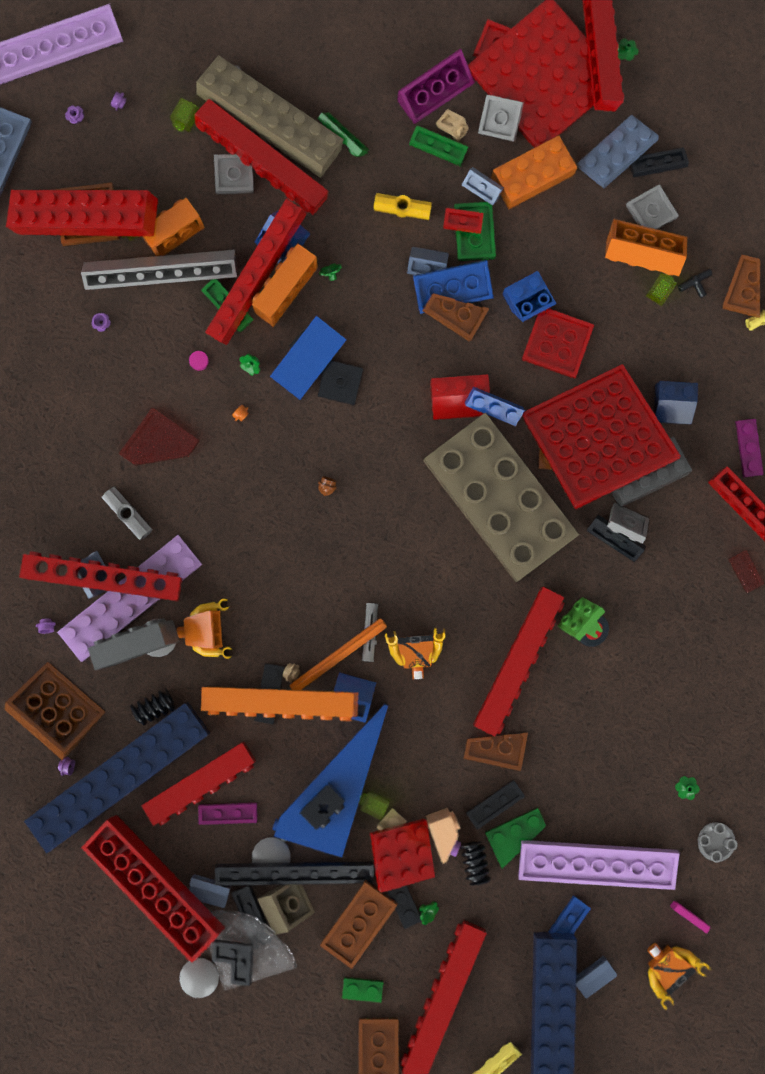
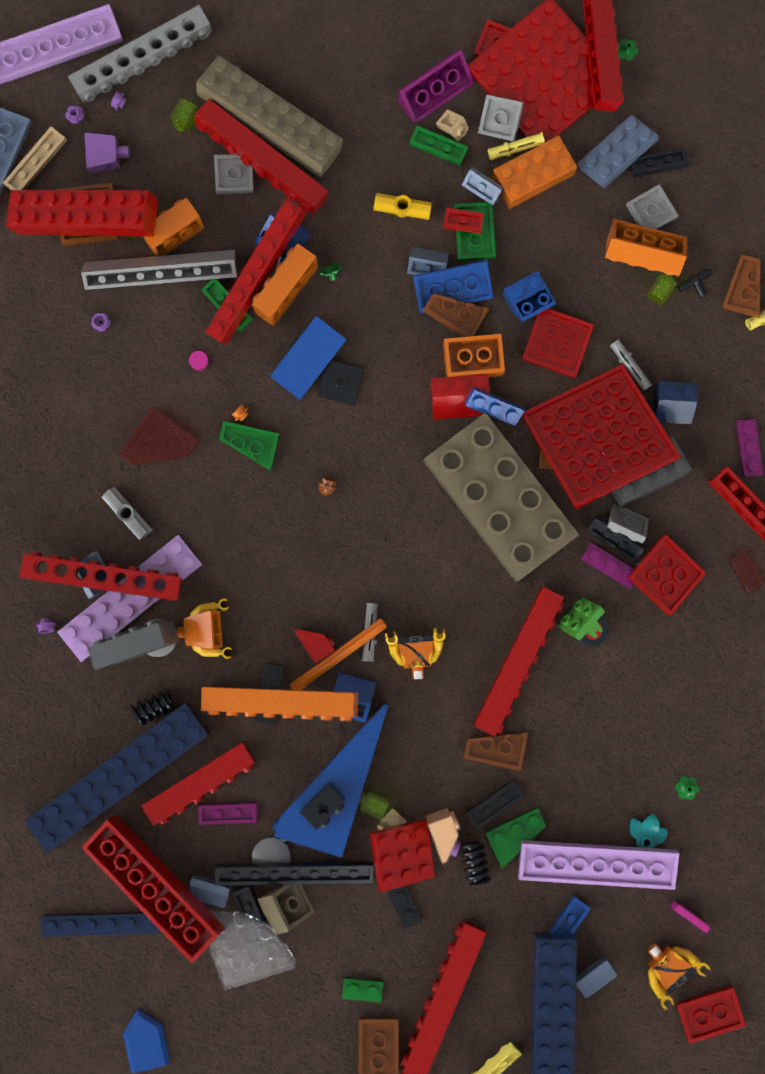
dark orange slope [4,662,106,761] -> none
medium lavender plate [58,757,75,776] -> none
light grey dish [180,958,219,998] -> none
black plate [212,939,254,986] -> none
green plant [239,354,260,376] -> none
tan plate [283,663,300,683] -> none
green plate [317,112,369,157] -> none
dark orange plate [320,880,398,969] -> none
green plant [419,901,439,925] -> none
light grey dish [698,822,737,862] -> none
none -> tan plate [3,127,67,190]
none -> dark blue plate [41,912,161,937]
none -> light grey brick [68,5,212,102]
none -> medium lavender torso [85,133,130,174]
none -> blue tile [123,1008,170,1073]
none -> green wing [219,421,280,471]
none -> red slope [294,629,336,664]
none -> orange brick [443,334,505,377]
none -> light yellow pin [488,132,545,161]
none -> magenta plate [581,543,634,589]
none -> light grey pin [610,339,653,392]
none -> red plate [627,534,706,616]
none -> teal plate [629,814,668,848]
none -> red plate [676,985,746,1044]

